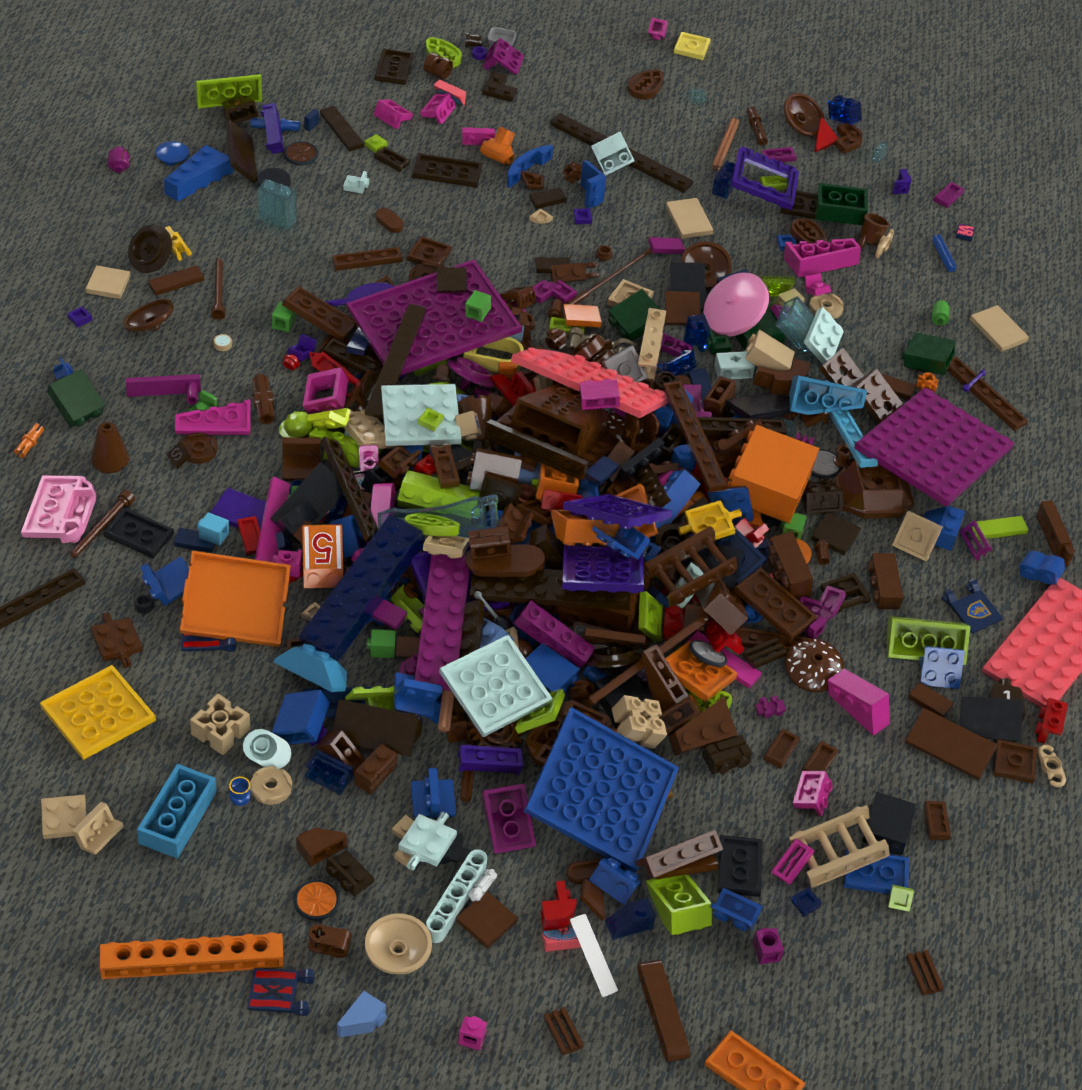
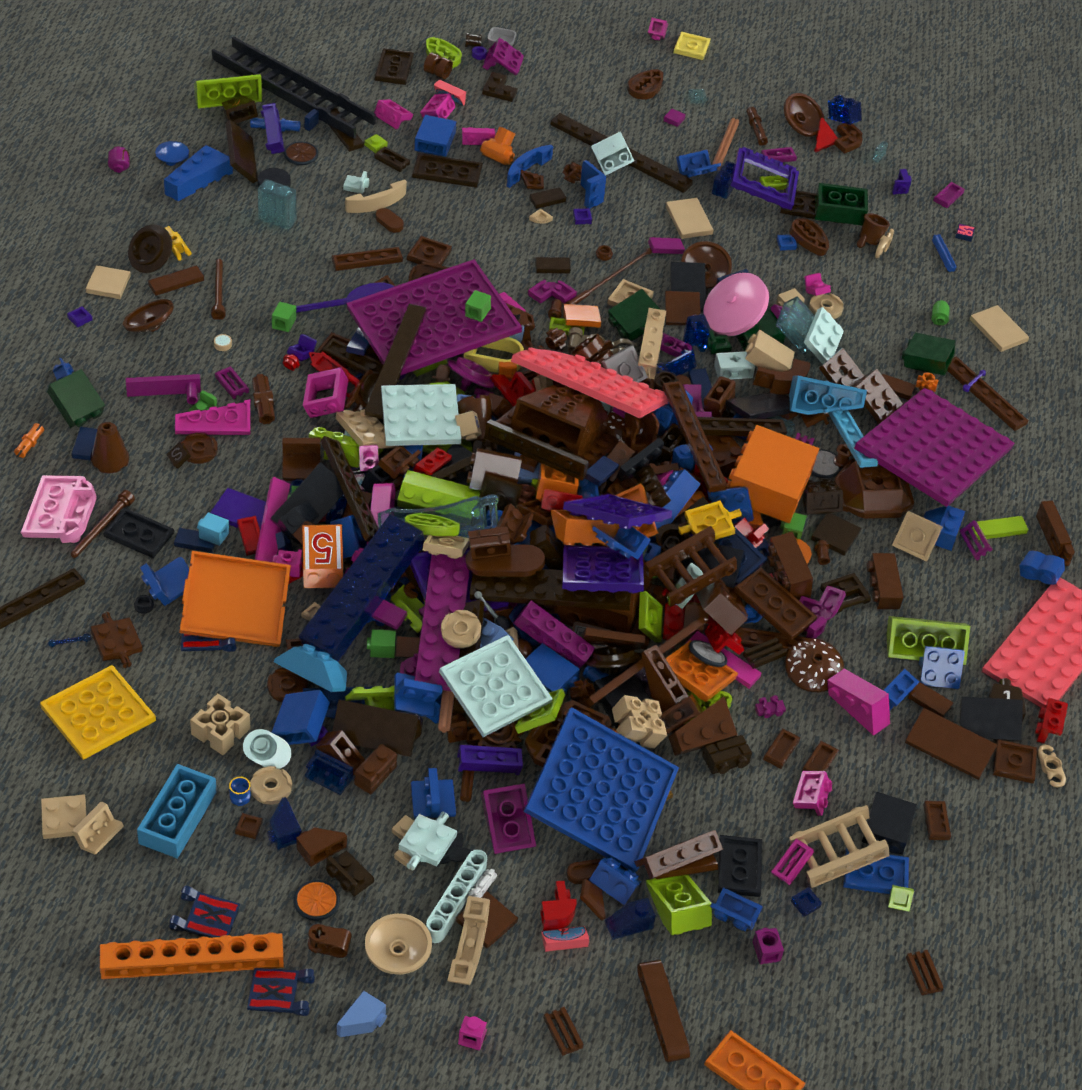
lime piece [279,411,314,438] -> none
reddish brown tile [282,286,357,342] -> none
neon yellow bracket [307,408,350,430] -> none
lime plate [418,408,444,432] -> none
reddish brown plate [429,443,460,488] -> none
dark brown piece [437,267,467,293] -> none
reddish brown bracket [500,286,536,309] -> none
reddish brown hinge [550,262,599,283] -> none
white sticker [570,914,618,997] -> none
dark pink brick [580,379,620,410] -> none
dark blue tile [647,586,669,608] -> none
reddish brown plate [712,419,764,452] -> none
clear neon green tile [760,276,795,296] -> none
dark pink wedge [784,238,861,277] -> none
dark blue flag [942,579,1003,634] -> none
none -> clear blue hinge [48,633,91,647]
none -> dark blue tile [71,427,97,461]
none -> dark blue flag [169,886,240,938]
none -> black ladder [212,36,376,139]
none -> magenta tile [215,366,249,399]
none -> reddish brown tile [235,813,263,839]
none -> reddish brown tile [267,667,308,702]
none -> clear blue slope [267,797,302,850]
none -> tan slope [345,180,407,213]
none -> blue brick [414,115,456,157]
none -> tan tile [441,610,481,648]
none -> tan slope [447,896,490,985]
none -> magenta tile [664,109,686,127]
none -> blue bracket [676,150,721,178]
none -> blue hinge [883,669,919,710]

